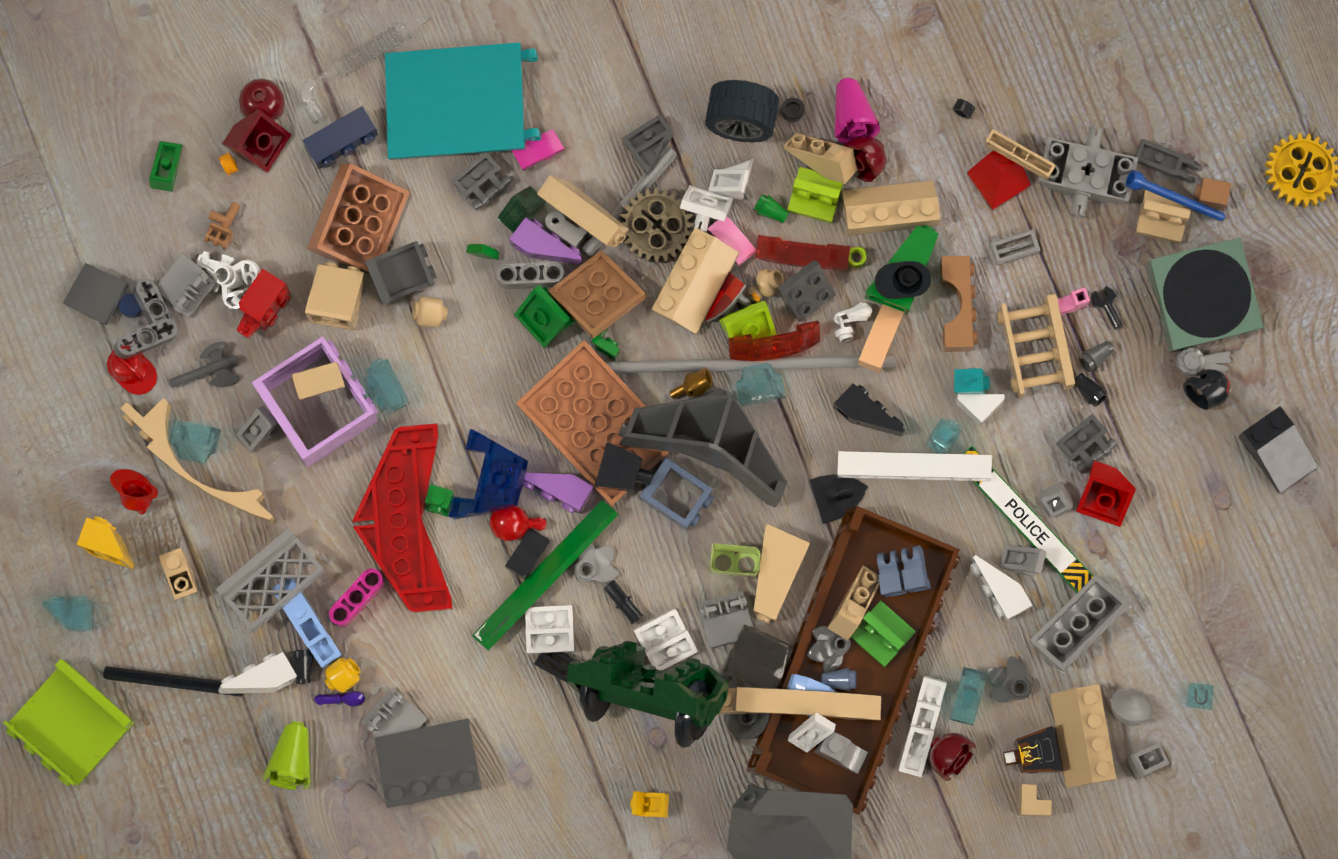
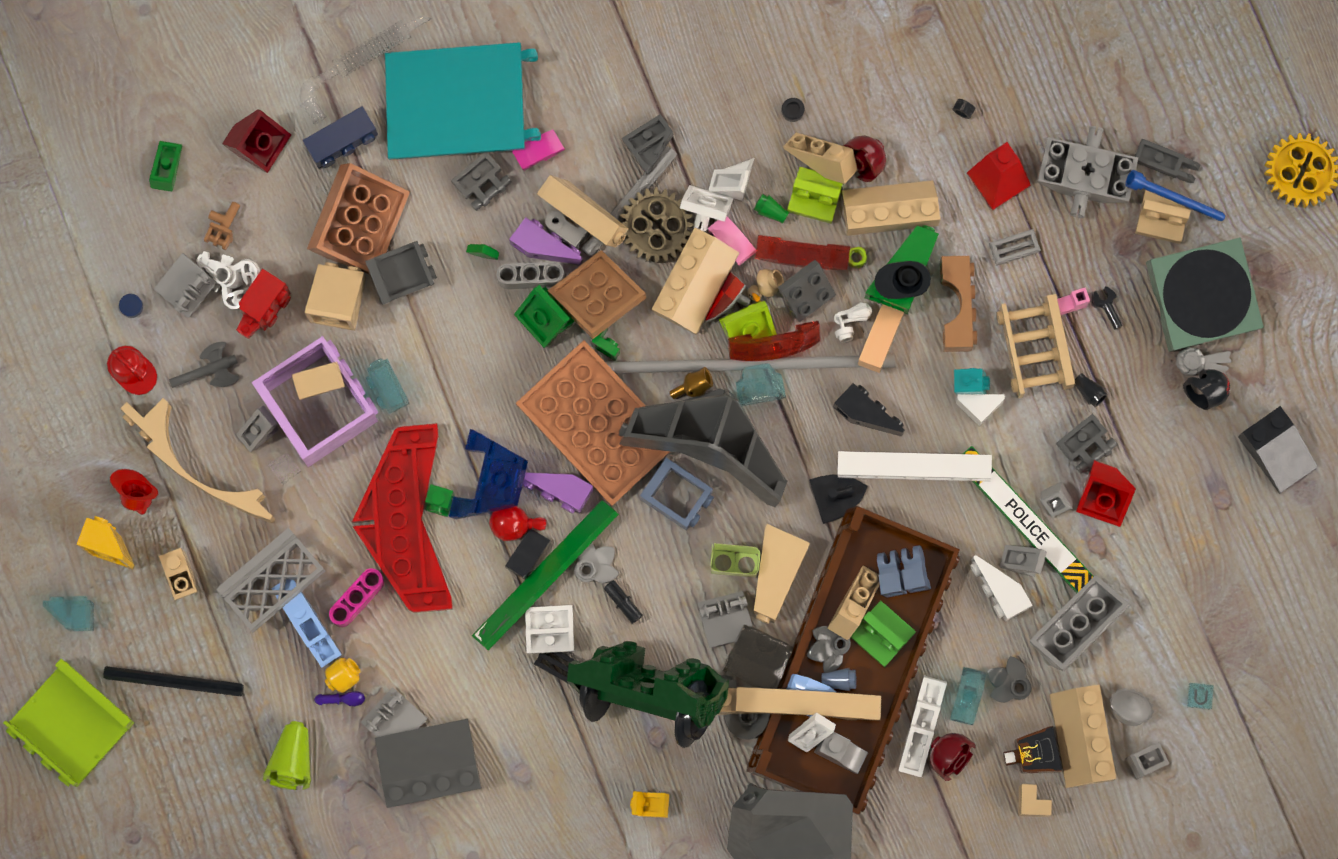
dark grey slope [63,263,129,325] -> none
dark grey beam [114,278,178,359] -> none
clear light blue slope [170,420,222,464] -> none
white slope [218,652,297,694] -> none
light orange axle [219,152,239,175] -> none
dark red cylinder [239,78,286,121] -> none
black cone [289,649,313,684] -> none
tan head [412,296,447,327] -> none
clear green slope [497,186,547,233] -> none
black torso [595,443,653,492] -> none
white slope [633,608,698,671] -> none
black wheel [705,80,779,143] -> none
dark pink cone [834,78,881,144] -> none
clear light blue slope [926,418,962,454] -> none
tan piece [984,129,1056,180] -> none
dark grey cone [1079,341,1114,372] -> none
medium nougat brick [1194,178,1231,211] -> none

